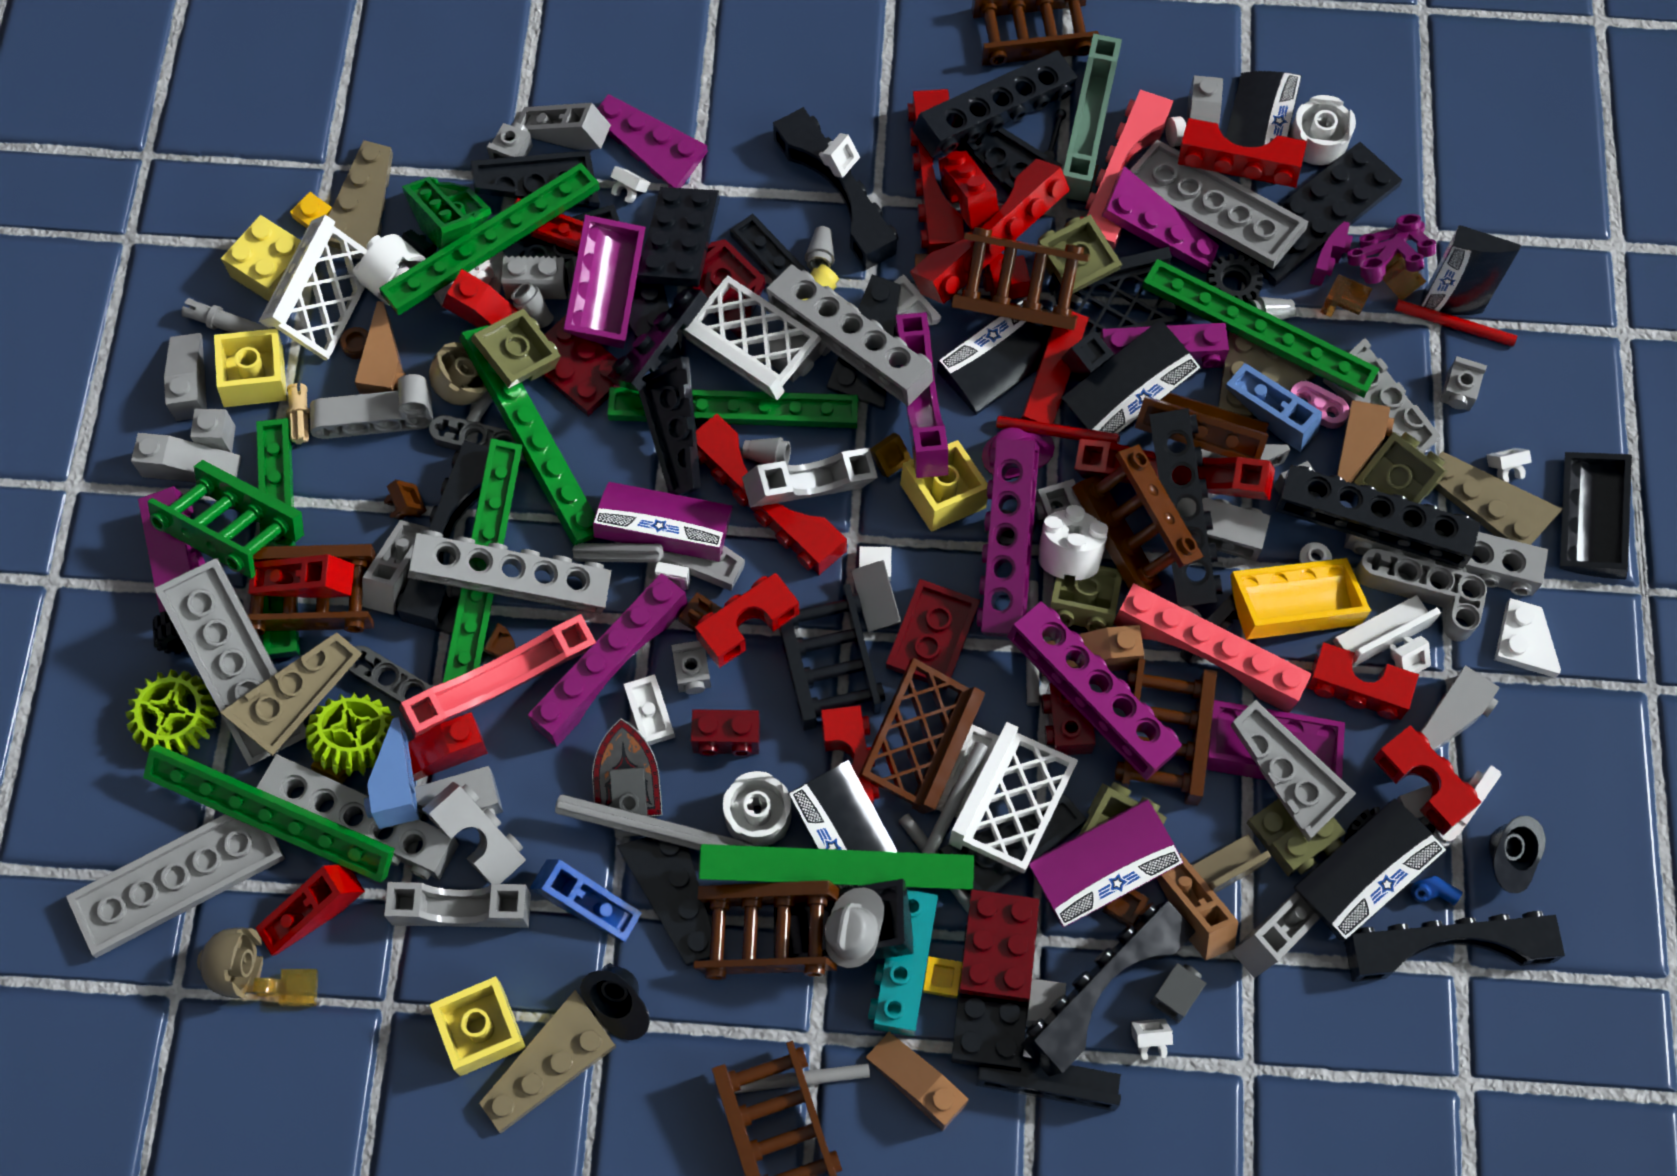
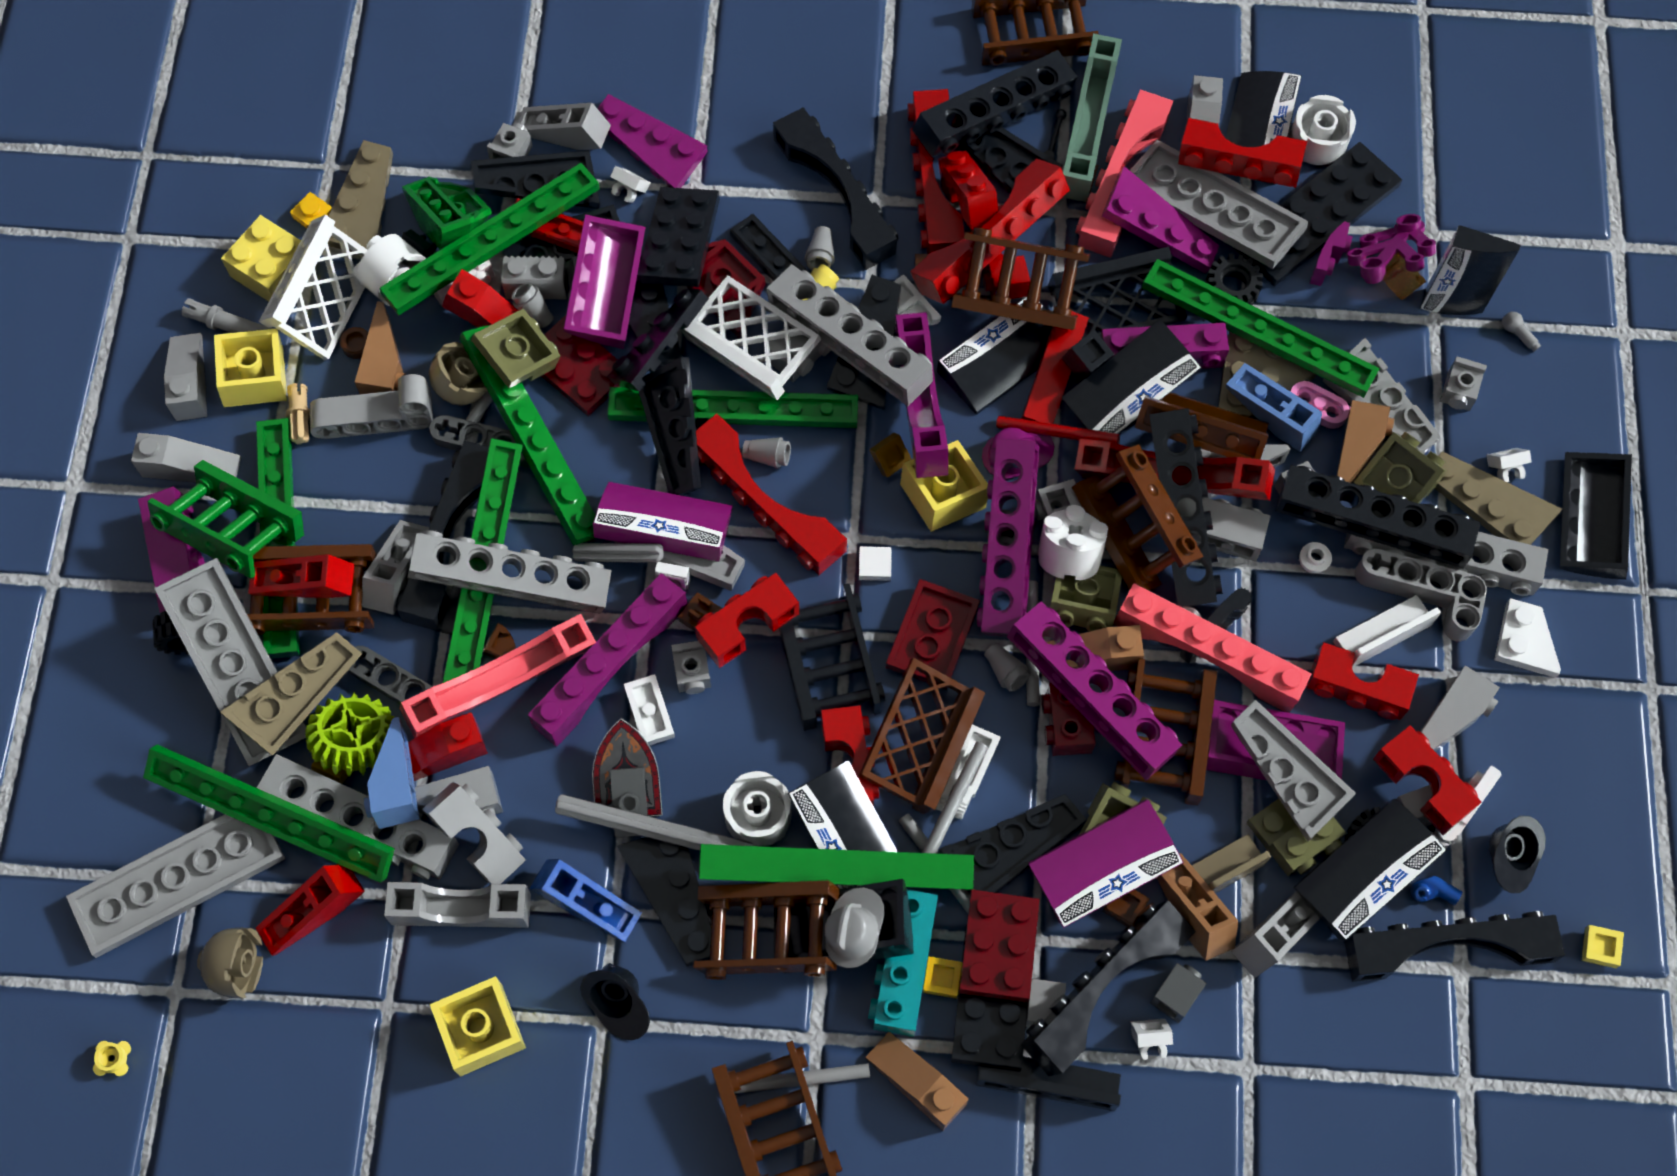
lime gear [125,669,219,756] -> none
light grey brick [190,409,236,453] -> none
clear yellow plate [253,969,319,1006] -> none
reddish brown tile [384,479,427,520] -> none
dark tan wing [479,990,616,1133] -> none
dark red brick [691,709,760,756] -> none
light grey arch [742,448,878,507] -> none
white tile [819,133,860,178] -> none
light grey slope [851,560,901,632] -> none
white fence [949,722,1078,874] -> none
olive plate [1038,214,1122,294] -> none
white tile [1165,116,1186,147] -> none
yellow slope [1230,558,1371,640] -> none
light grey cone [1249,296,1295,320] -> none
clear orange panel [1320,274,1372,317] -> none
white tile [1390,636,1431,673] -> none
red bar [1394,299,1517,347] -> none
none -> light yellow plate [93,1041,131,1077]
none -> light grey cone [984,643,1030,691]
none -> light grey piece [1502,311,1541,352]
none -> light yellow plate [1582,925,1624,968]

